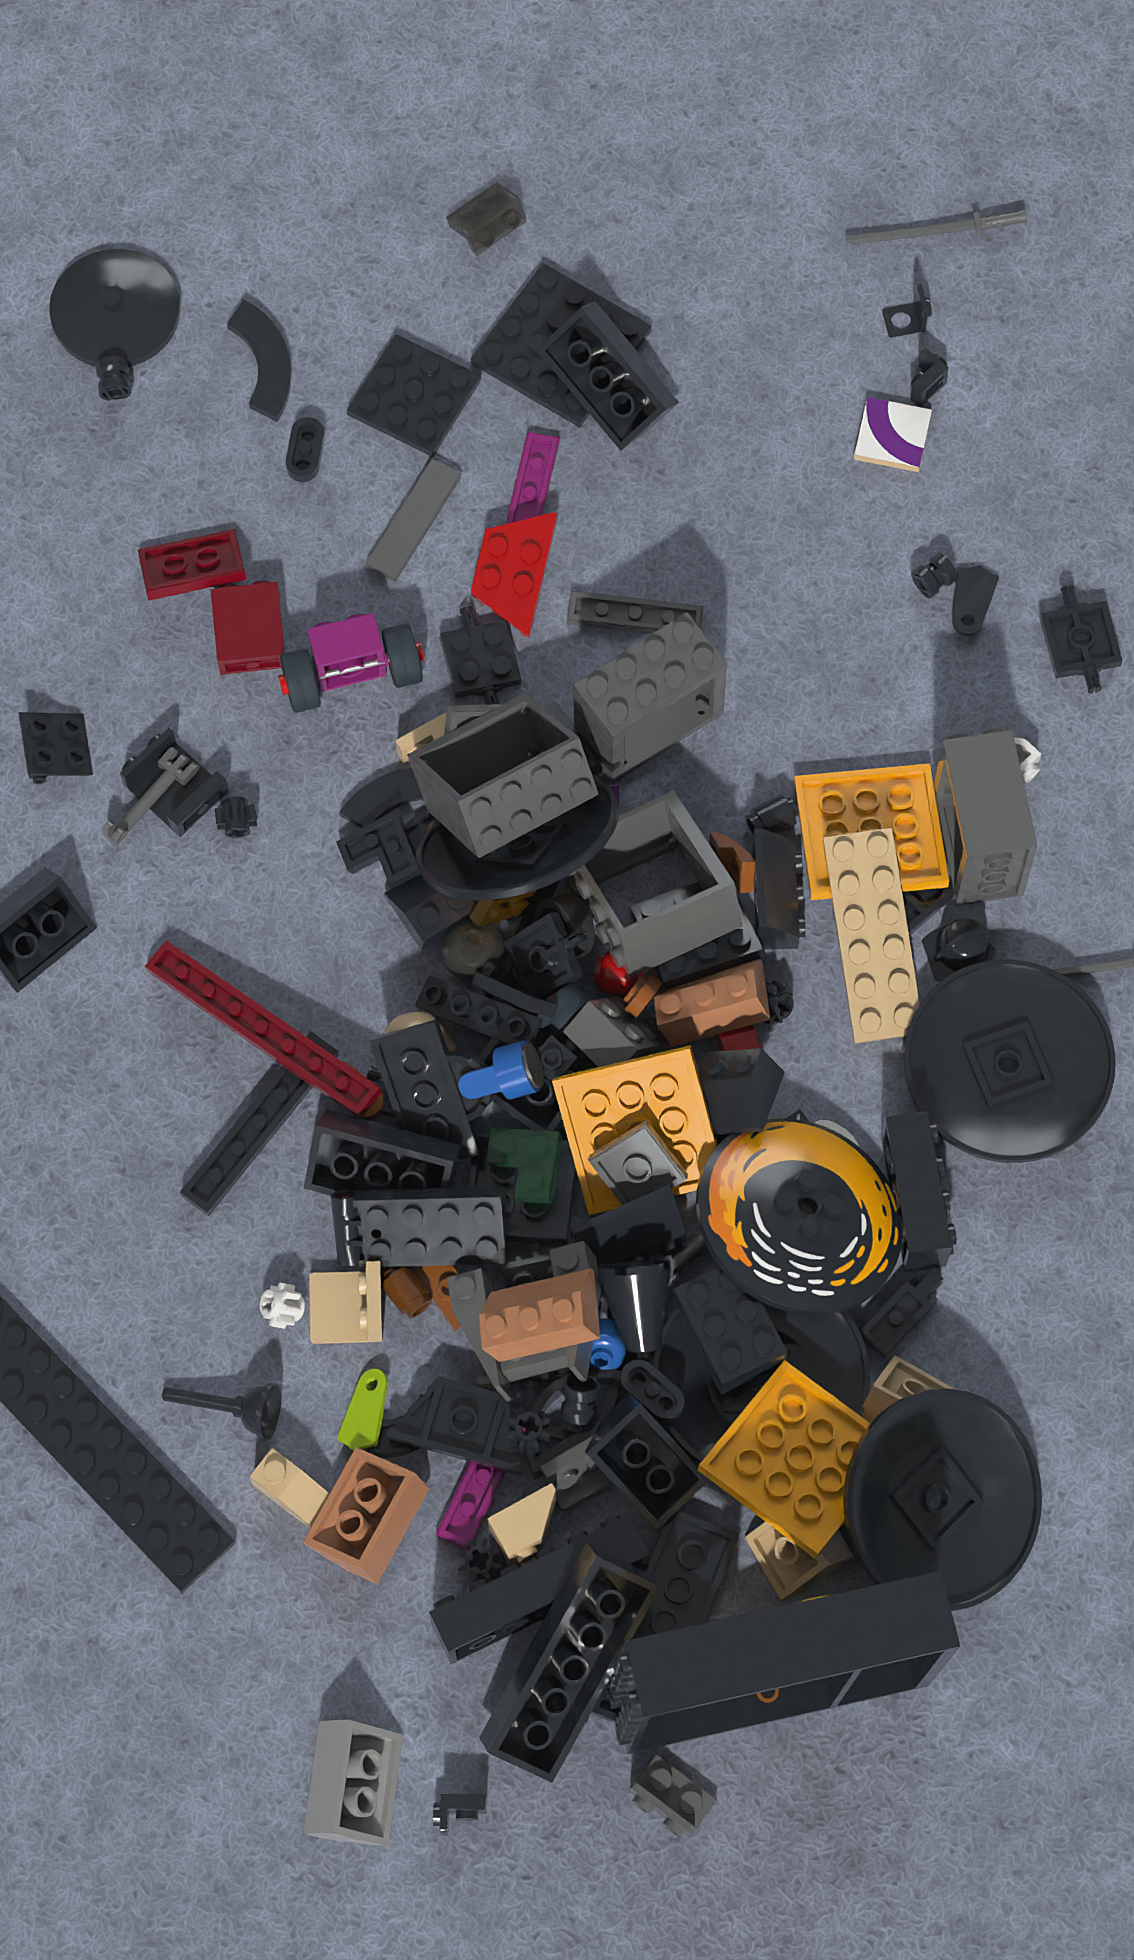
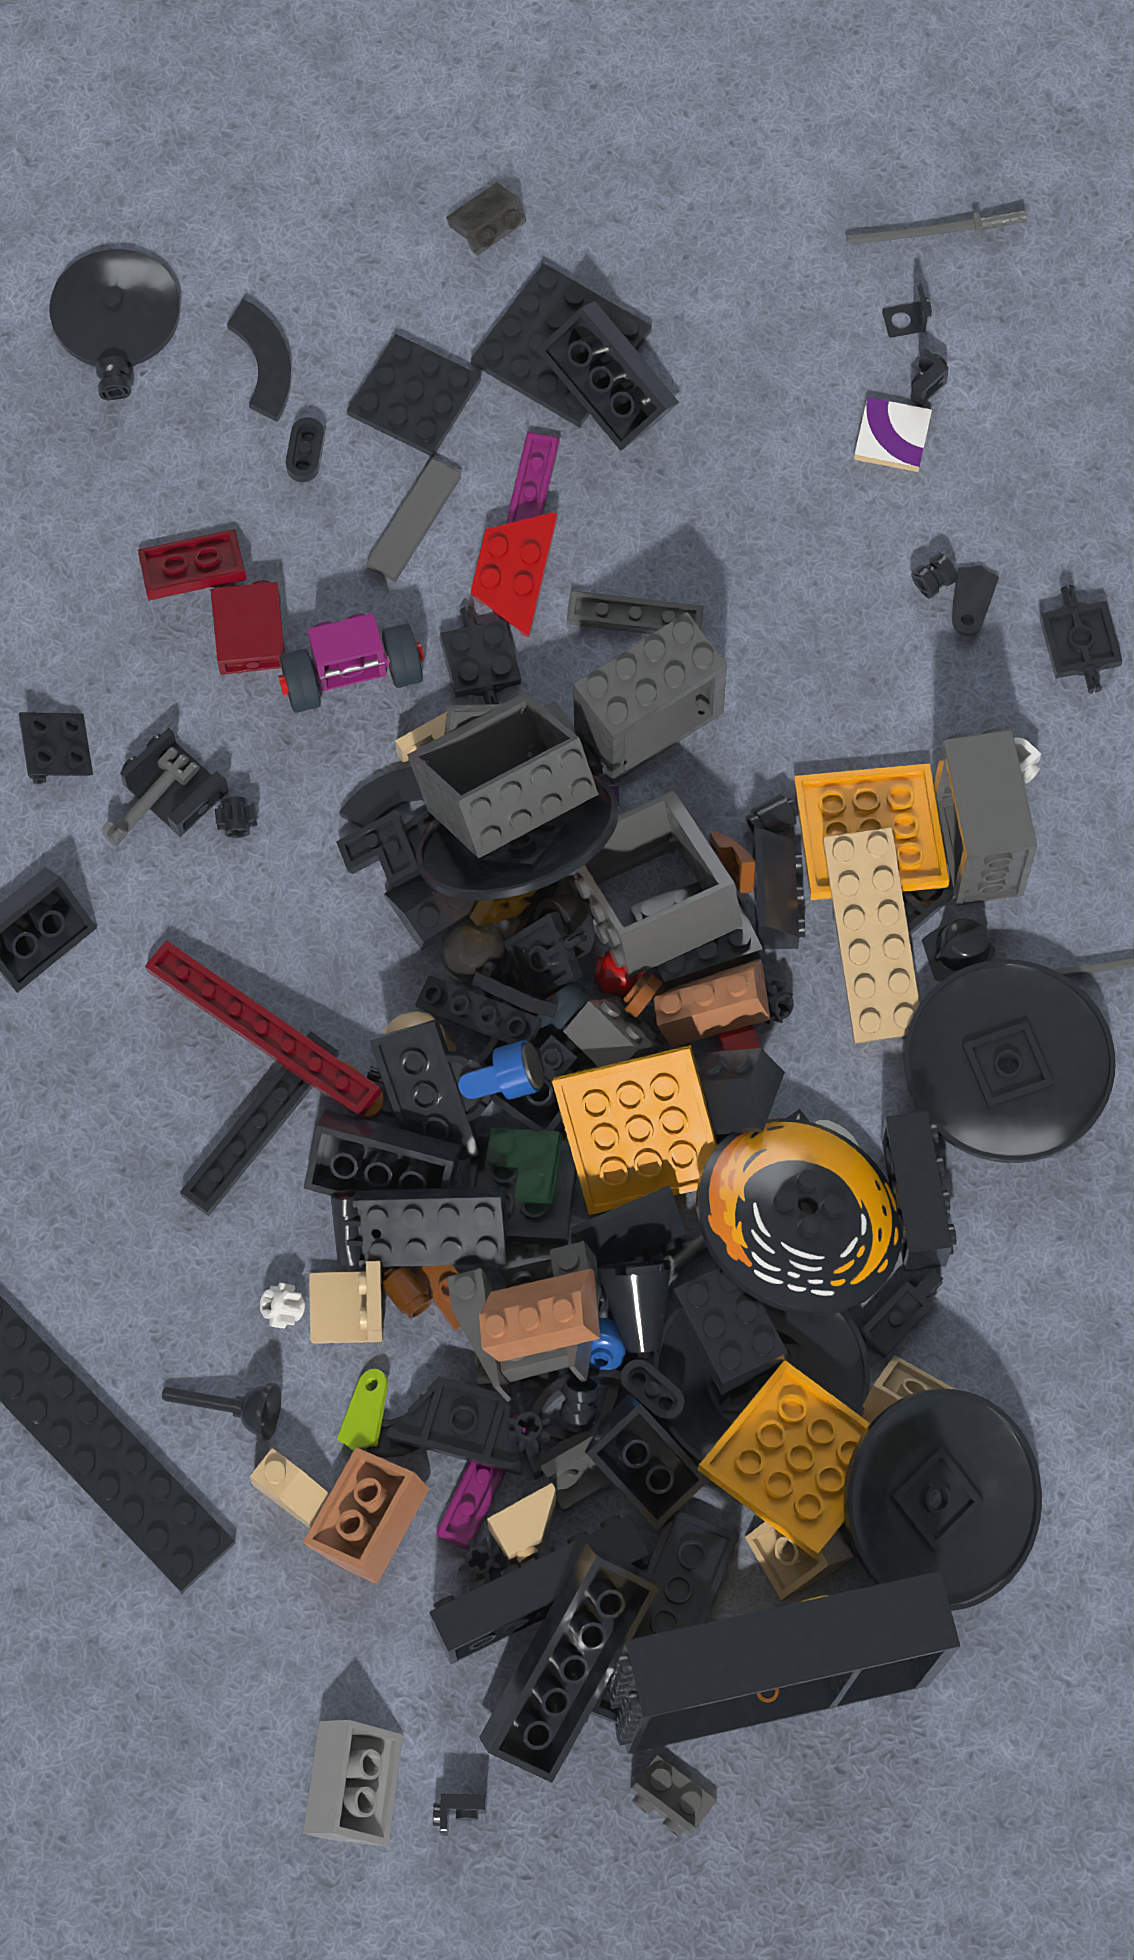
dark grey plate [588,1120,688,1205] -> none

